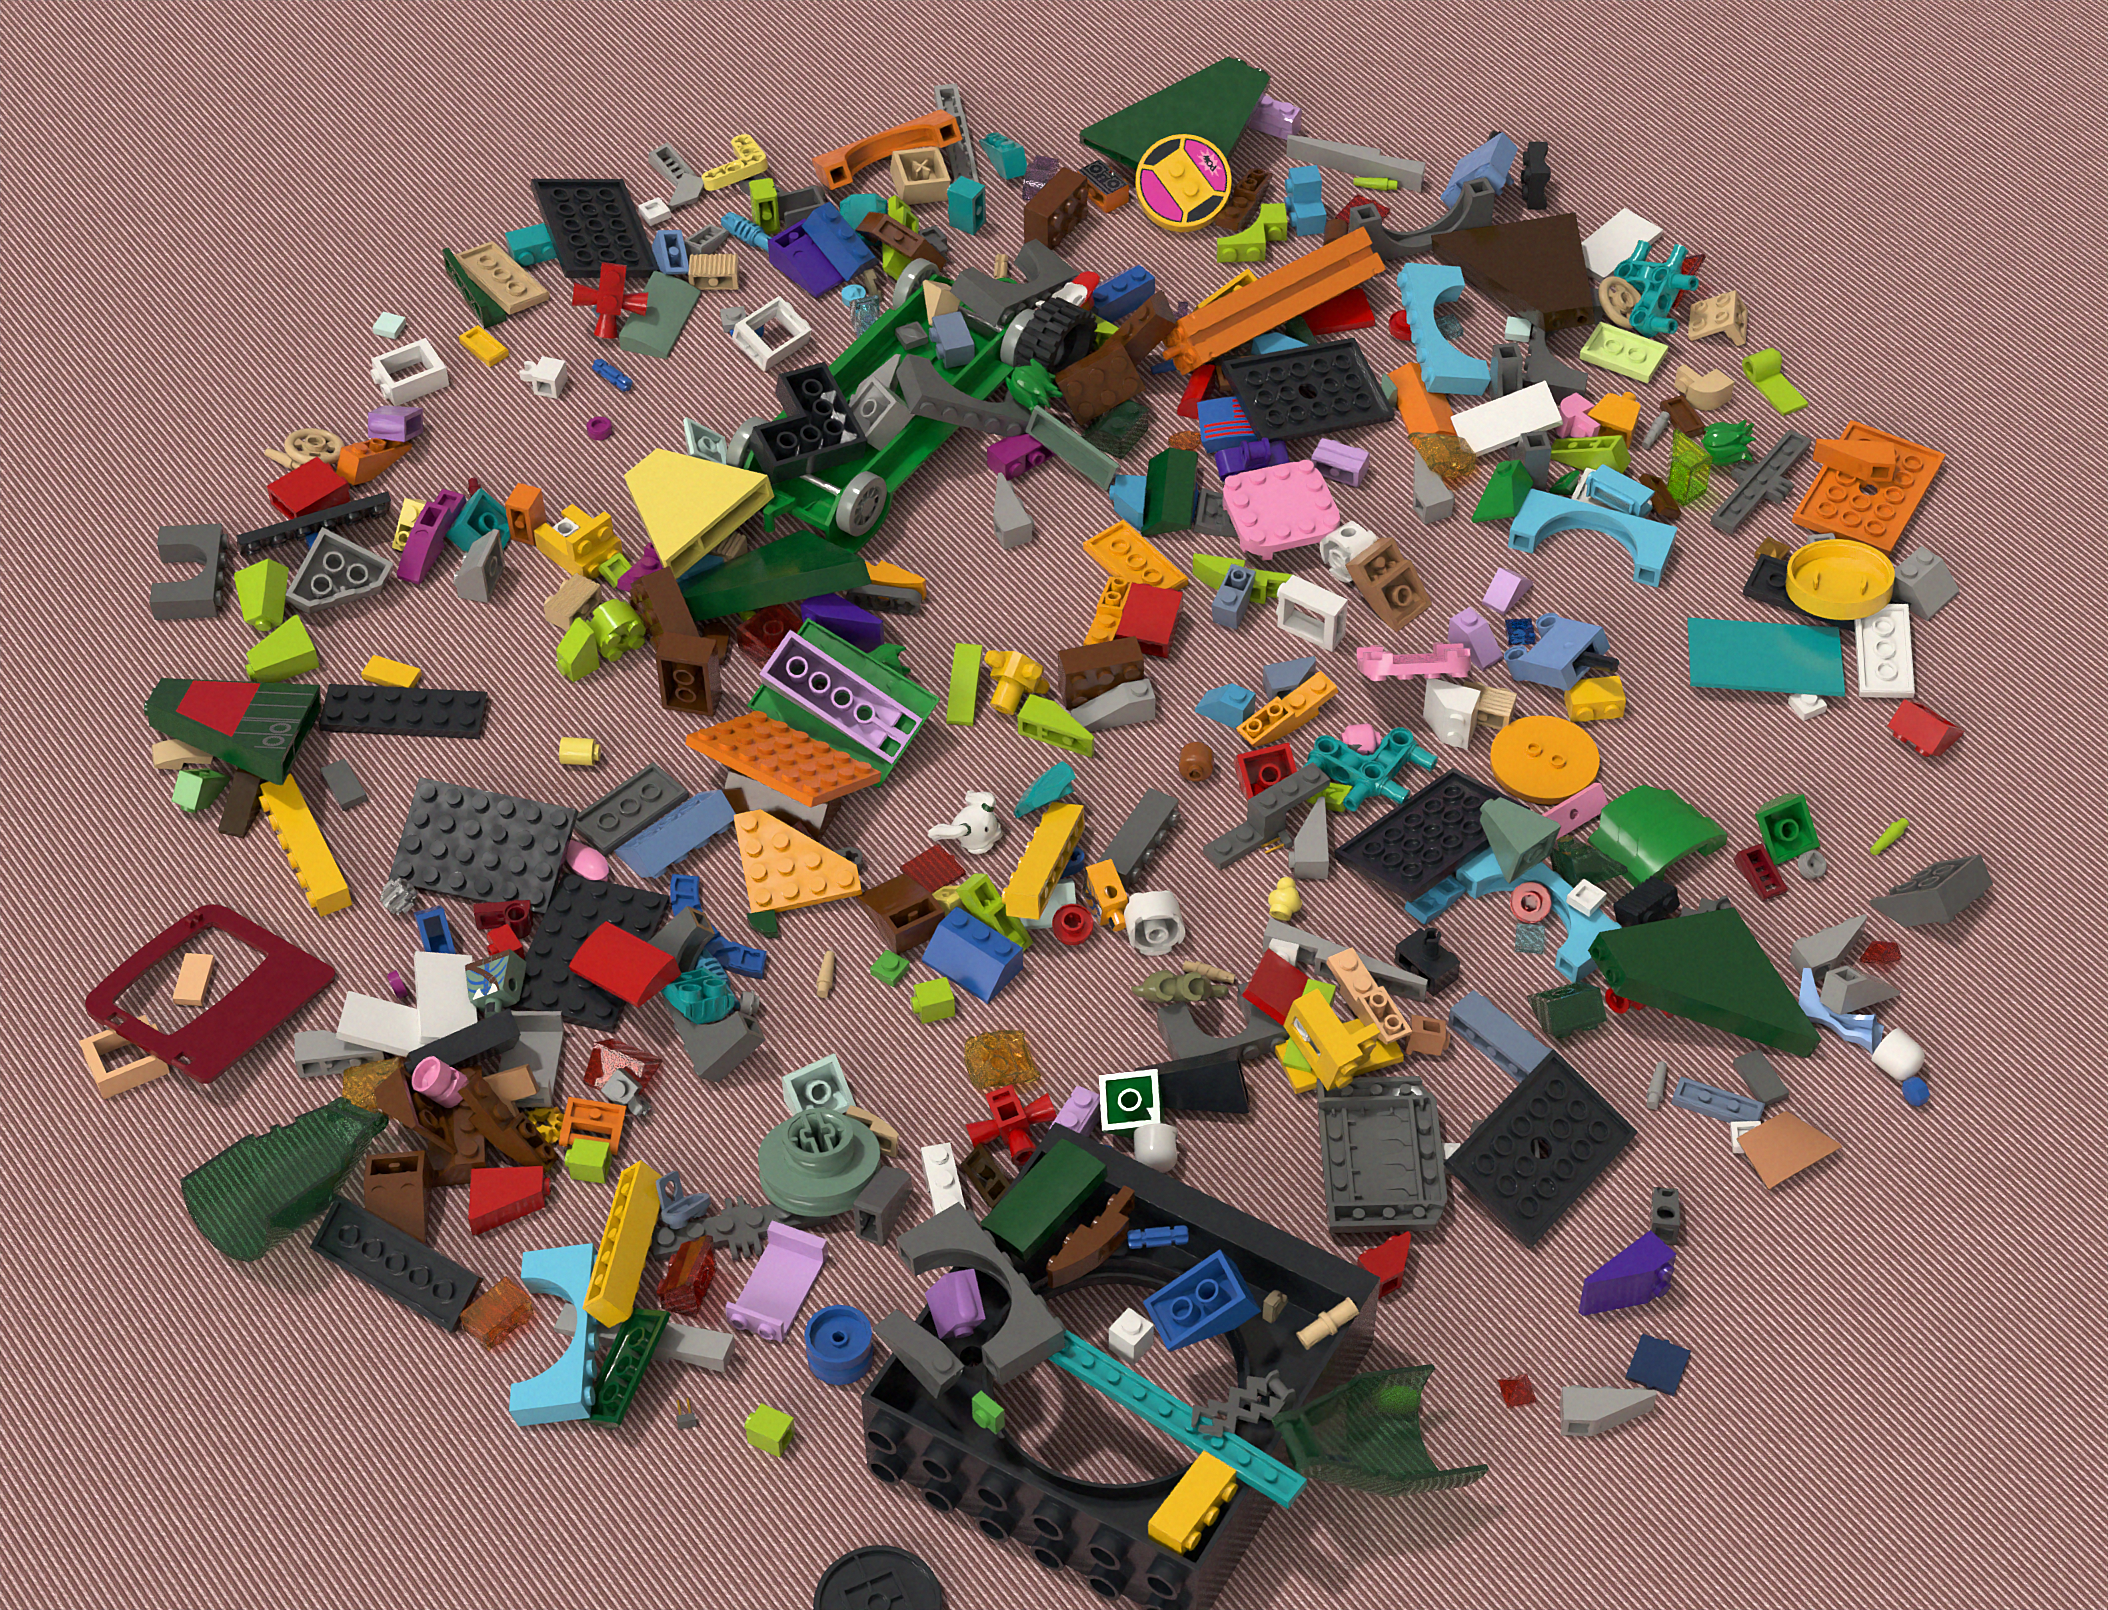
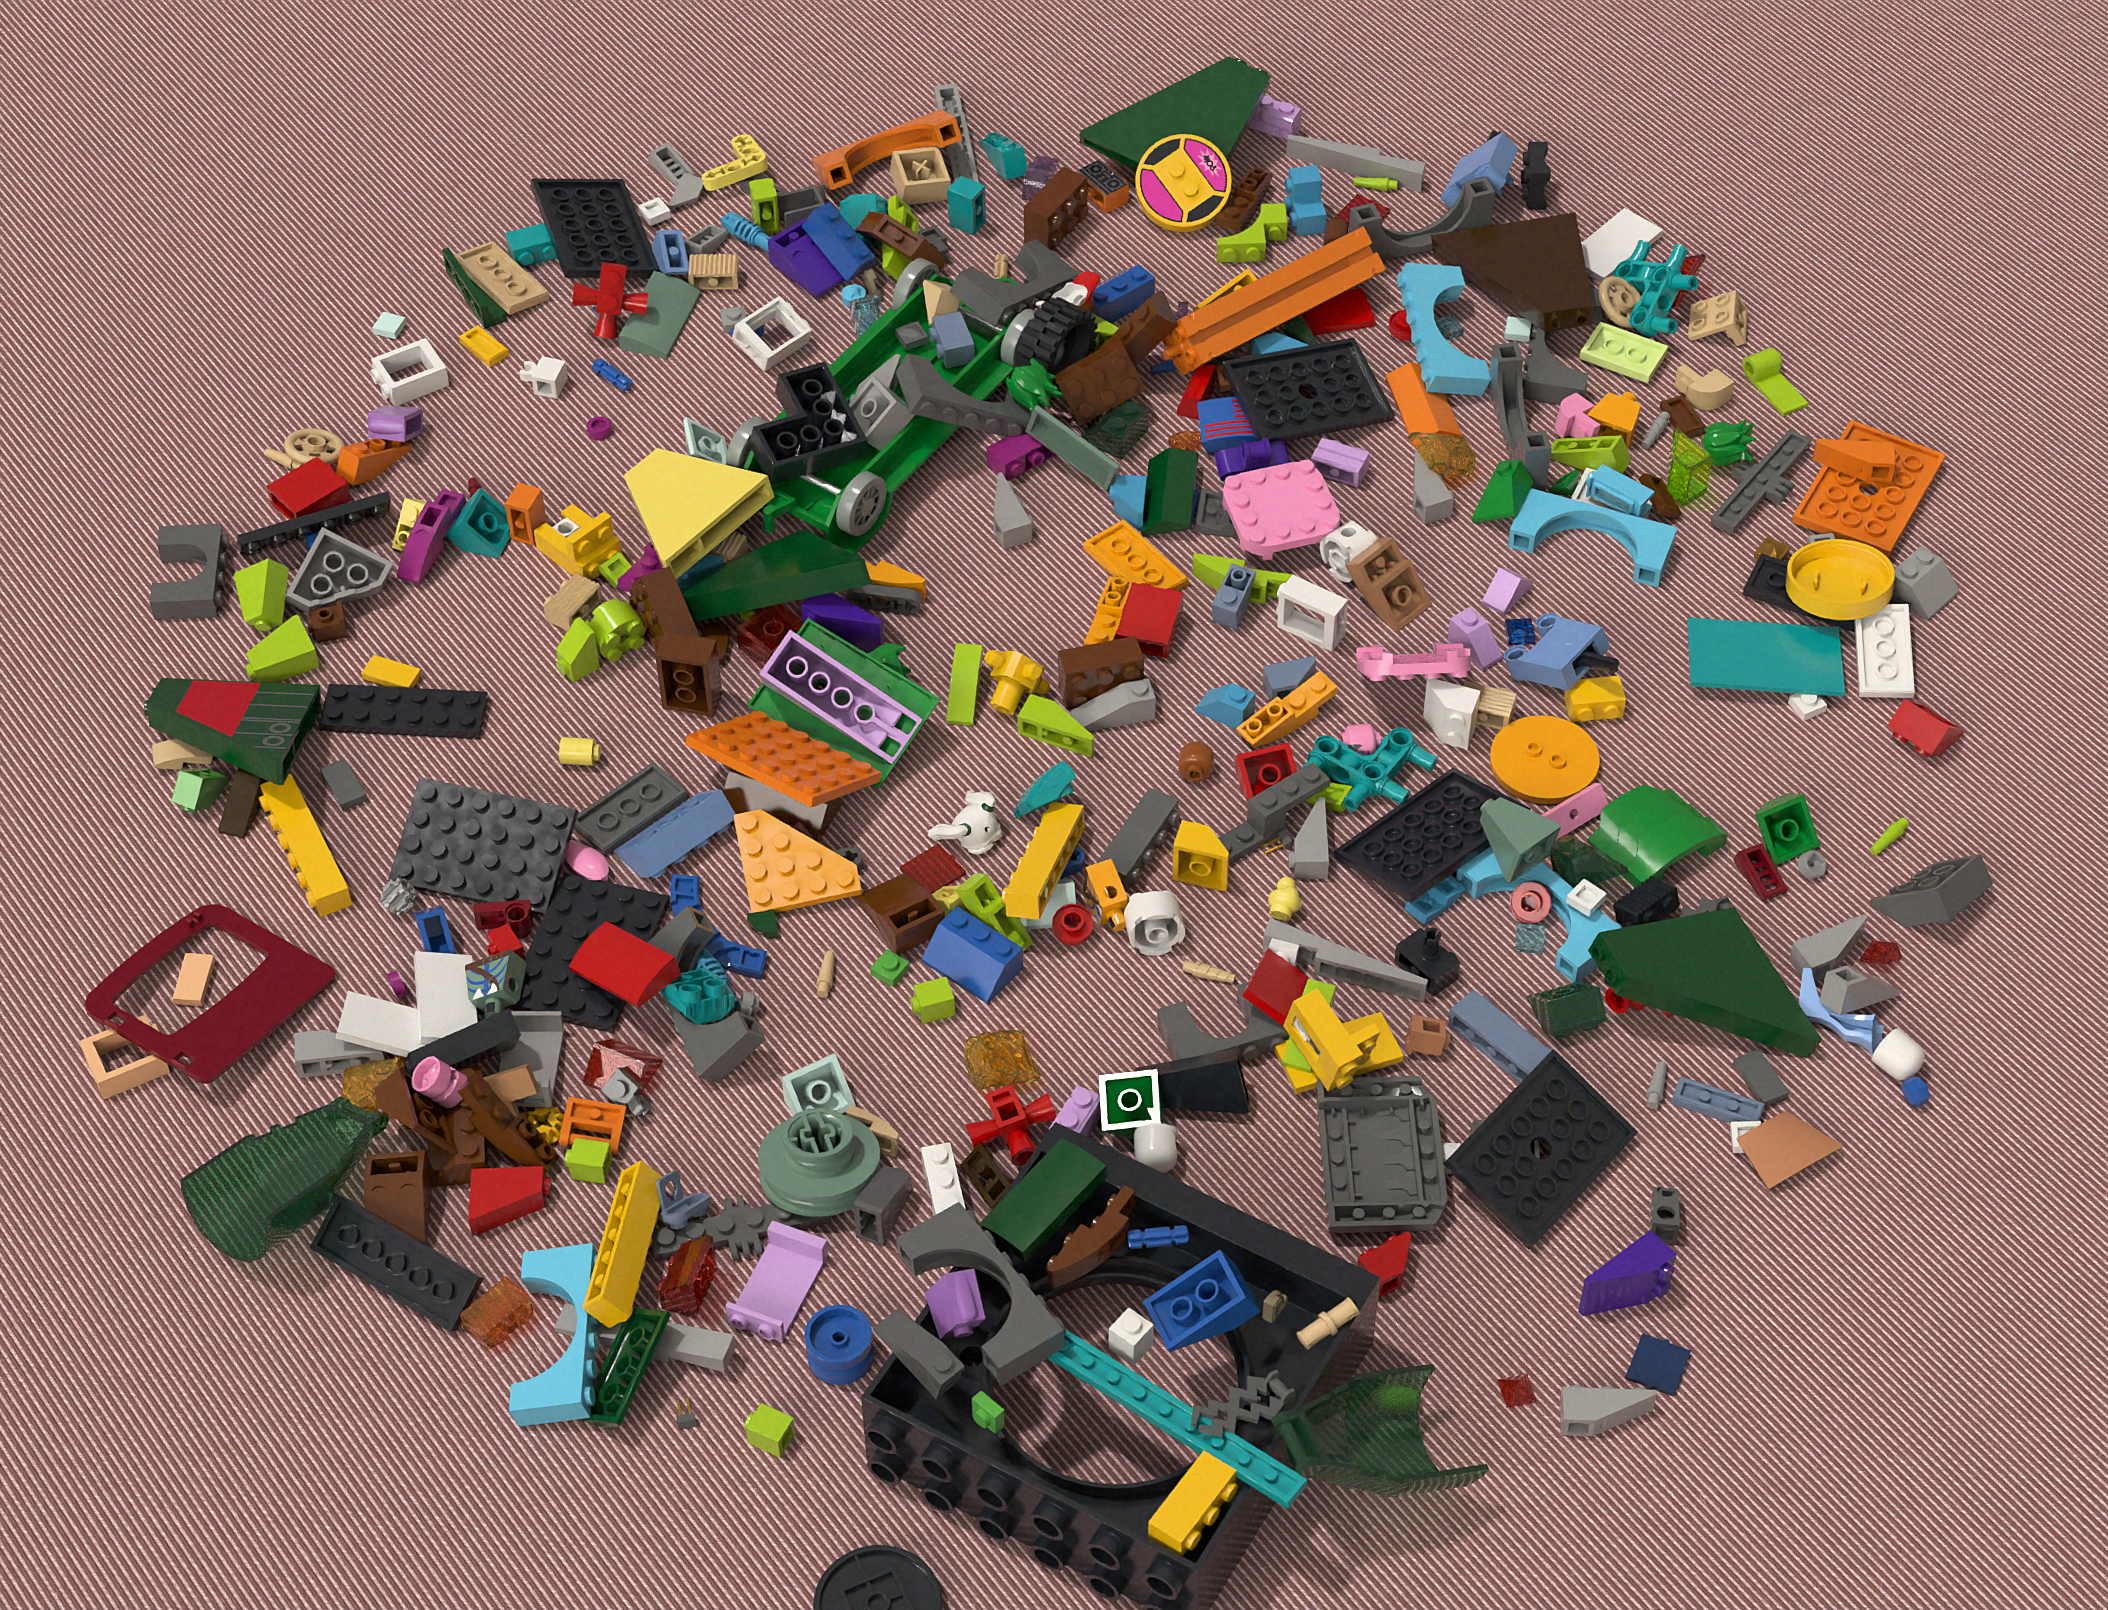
light grey slope [453,529,505,603] -> none
olive animal [1131,969,1229,1003] -> none
light nougat slope [1326,947,1412,1045] -> none
sand green slope [1381,373,1398,408] -> none
white tile [1451,381,1563,460] -> none
none -> reddish brown brick [306,601,348,643]
none -> yellow slope [1172,820,1229,892]

